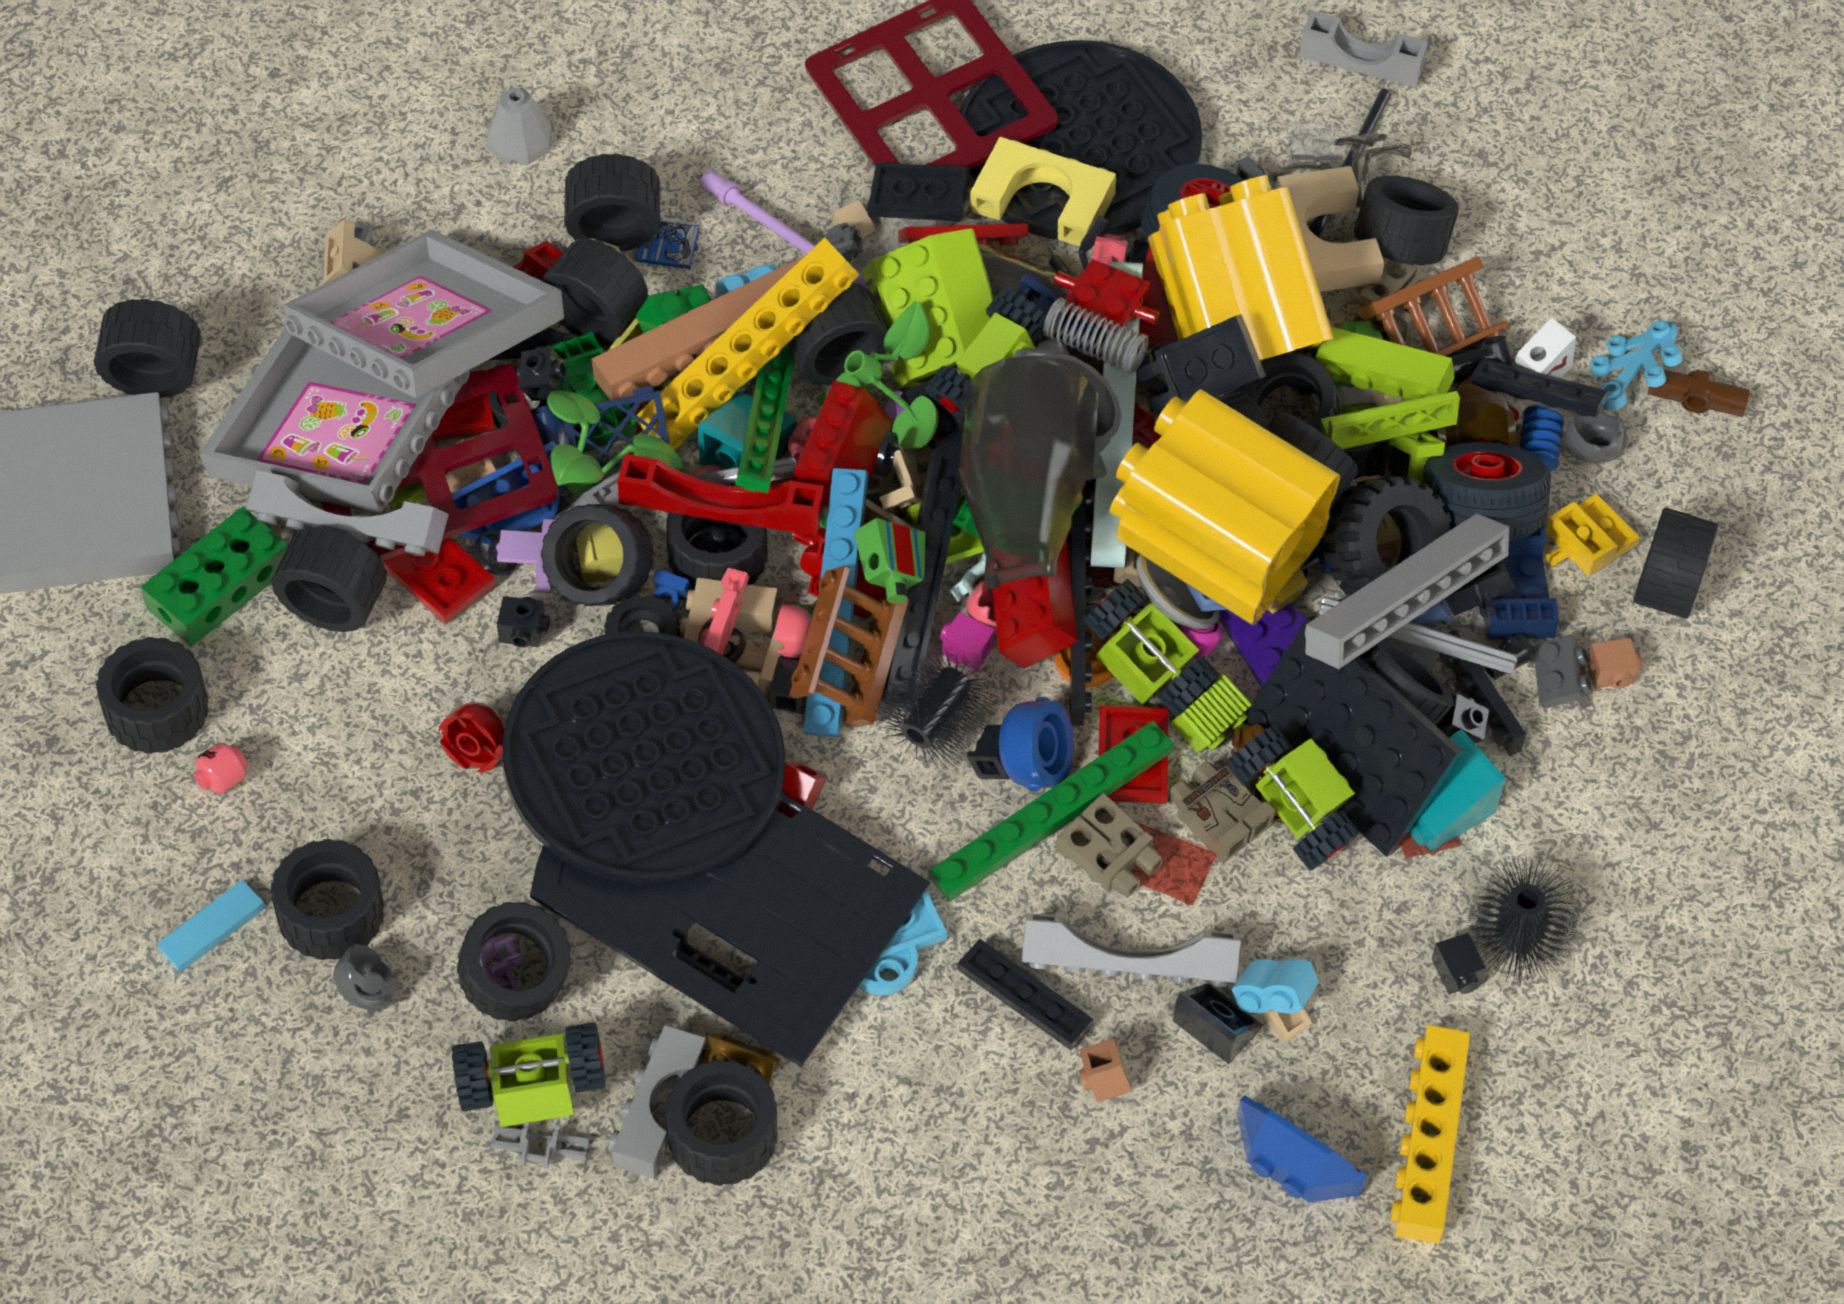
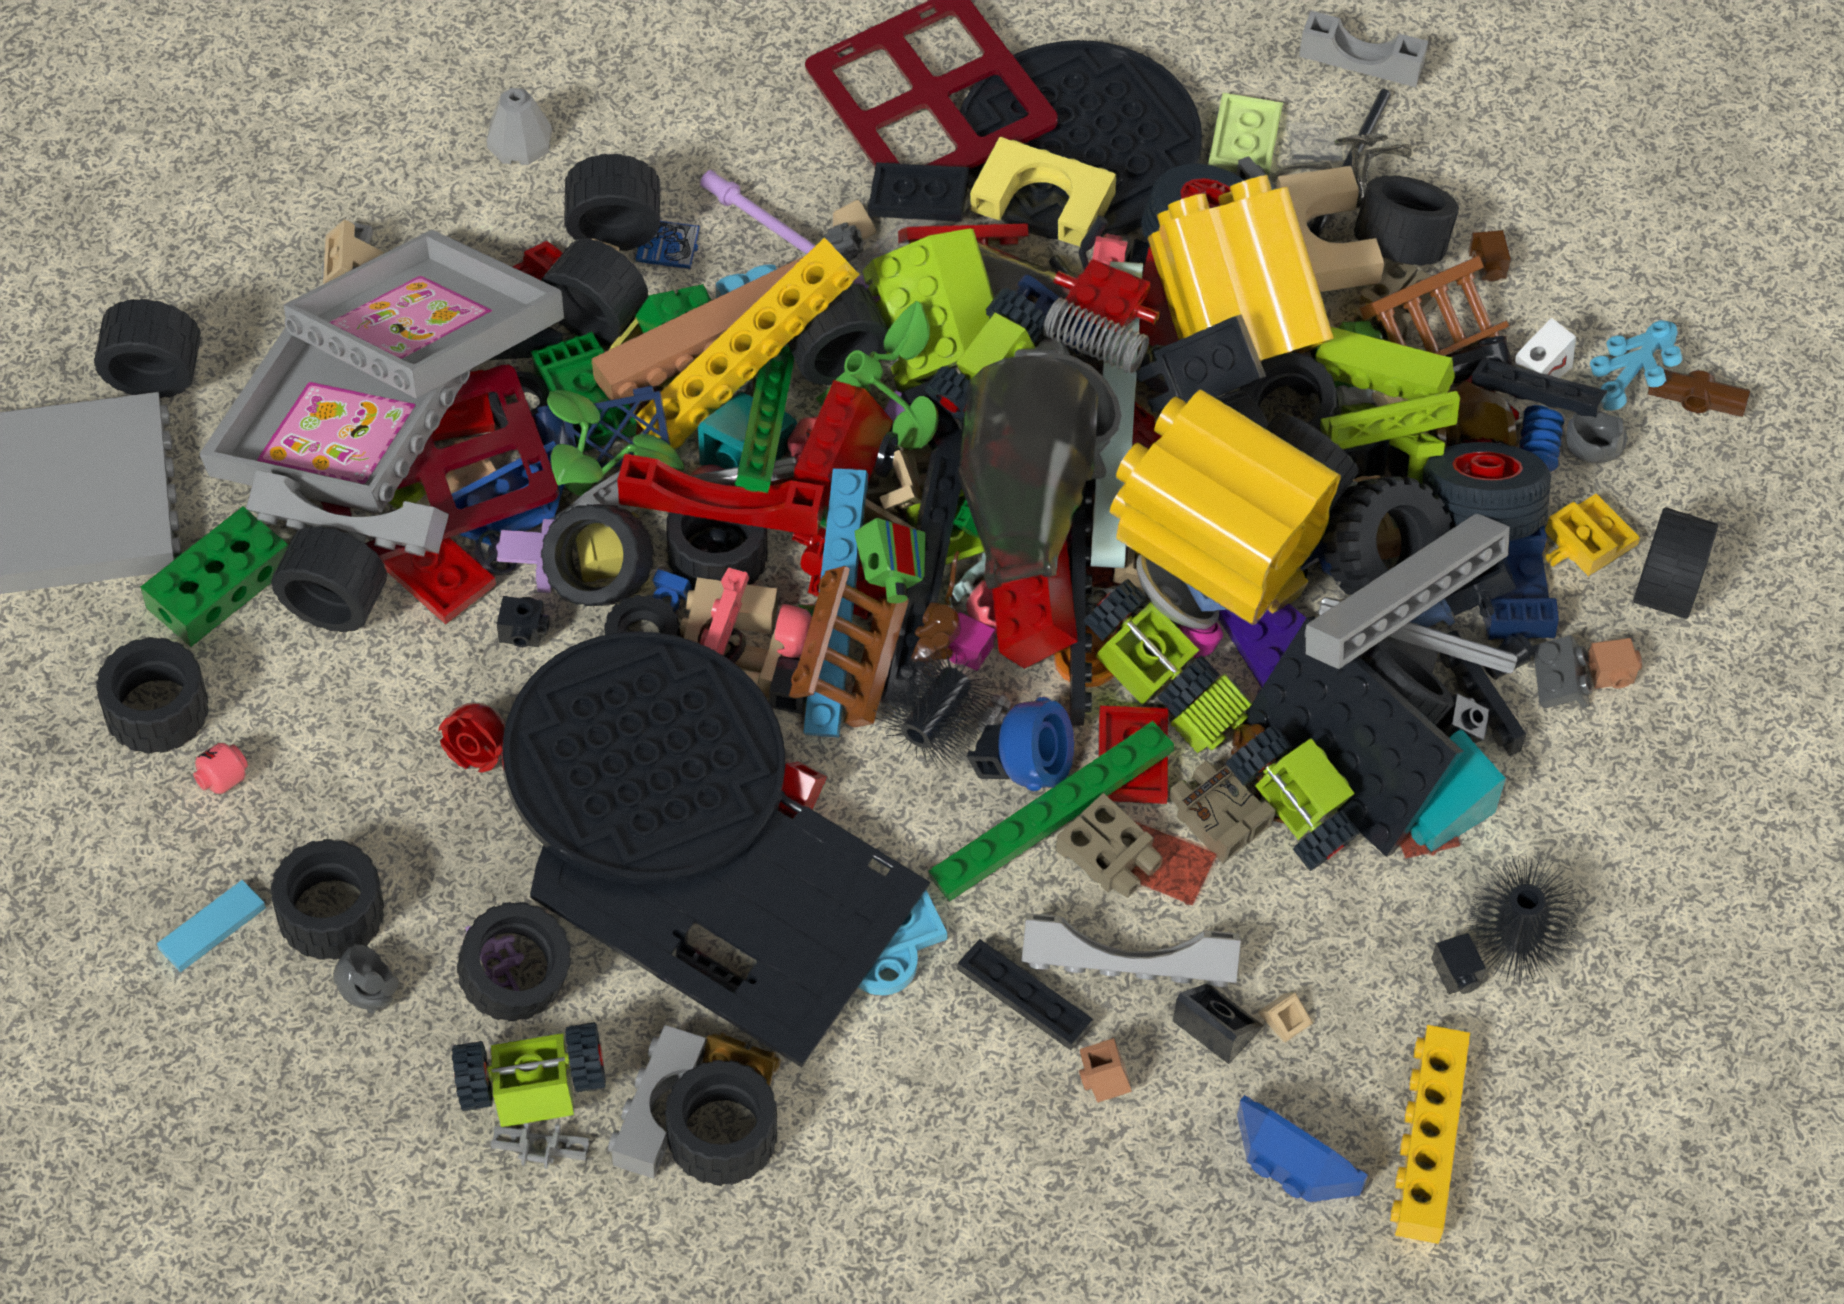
black brick [517,347,567,401] -> none
medium azure brick [1232,959,1319,1014] -> none
none -> reddish brown animal [912,551,961,662]
none -> light grey piece [977,694,1011,731]
none -> yellowish green tile [1208,93,1283,178]
none -> reddish brown brick [1468,230,1511,282]

